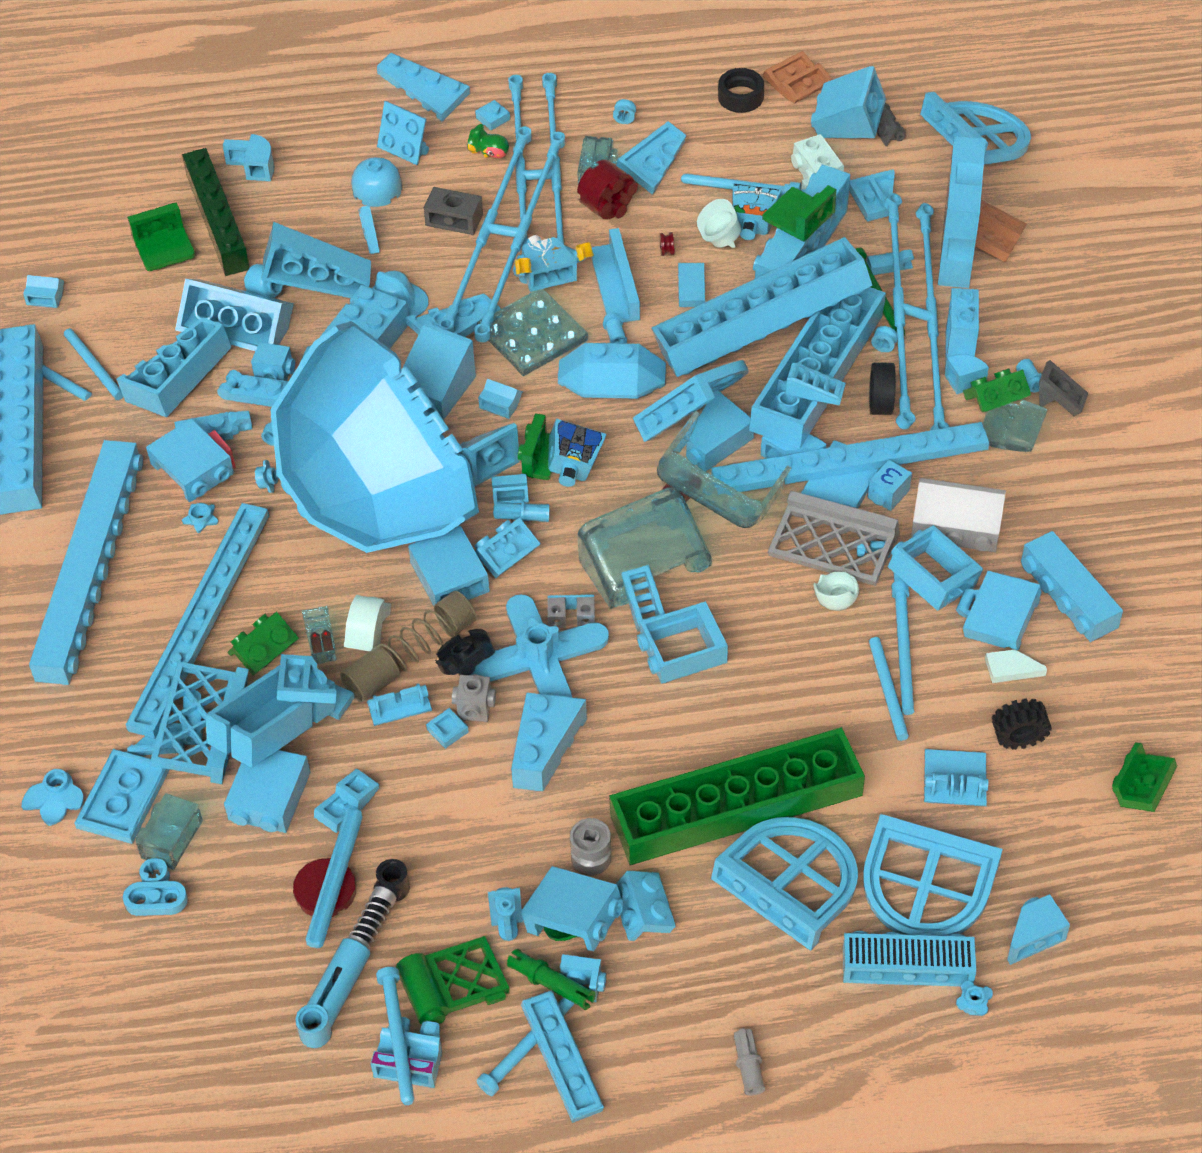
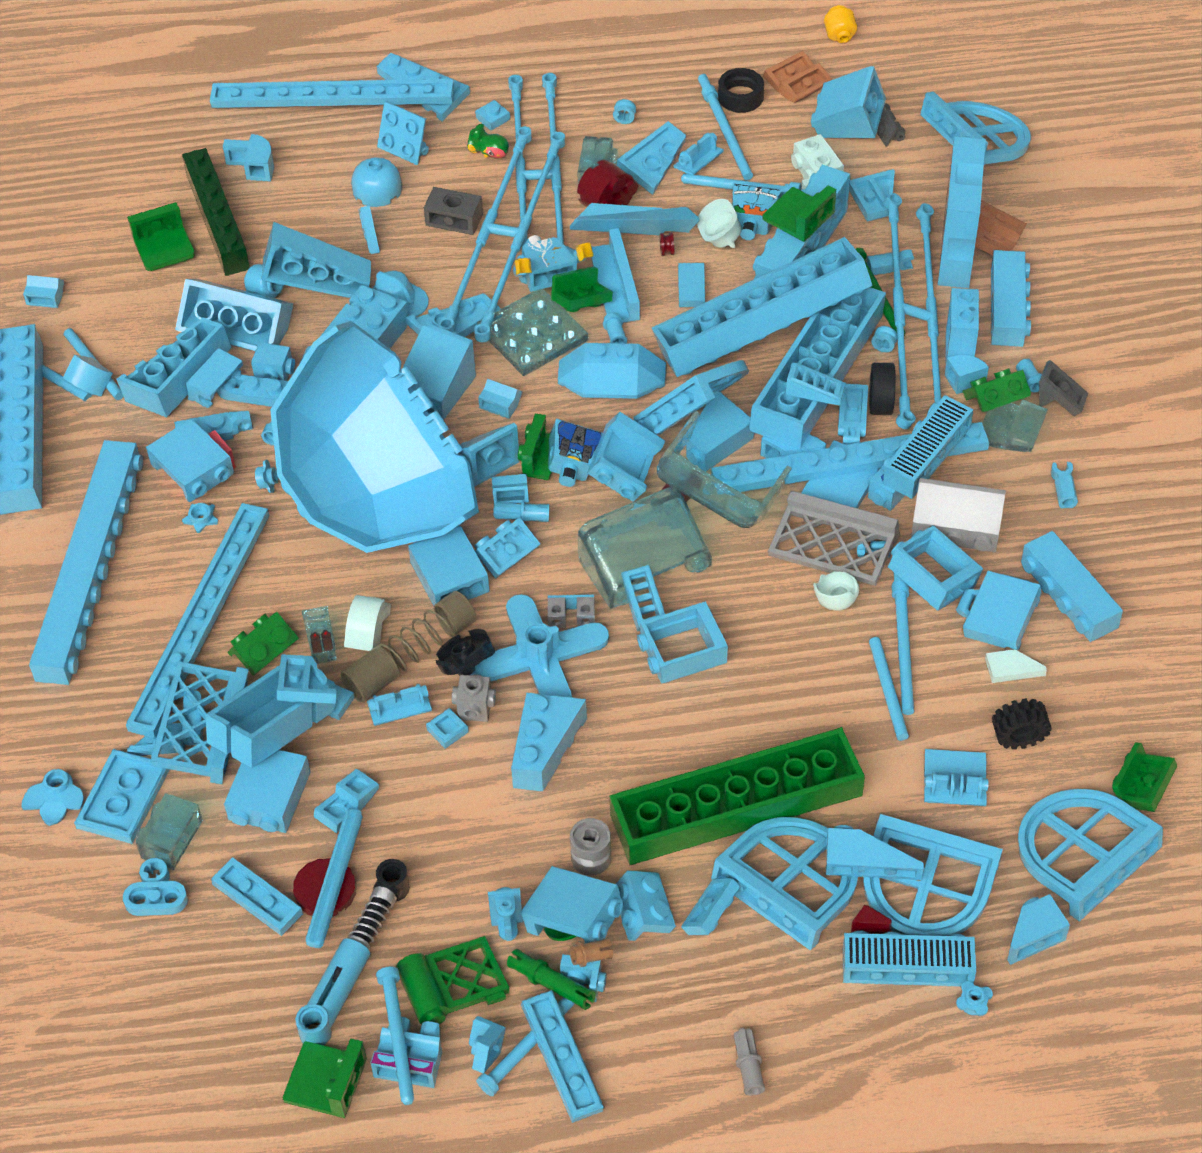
none -> medium azure brick [63,354,113,396]
none -> medium azure hinge [186,348,243,408]
none -> medium azure plate [210,79,454,108]
none -> medium azure plate [211,857,303,936]
none -> green bracket [282,1038,367,1118]
none -> medium azure bracket [469,1016,506,1074]
none -> green bracket [551,266,613,312]
none -> medium nougat pin [569,938,613,967]
none -> medium azure wedge [570,203,699,235]
none -> medium azure panel [587,412,665,502]
none -> medium azure hinge [673,133,724,176]
none -> medium azure plate [681,878,740,935]
none -> medium azure bar [698,74,753,180]
none -> yellow head [824,5,857,43]
none -> medium azure slope [826,825,924,880]
none -> medium azure hinge [838,384,868,445]
none -> dark red slope [851,905,892,934]
none -> medium azure brick [882,395,974,499]
none -> medium azure brick [991,250,1031,347]
none -> medium azure window [1018,789,1163,922]
none -> medium azure bar [1051,462,1078,509]

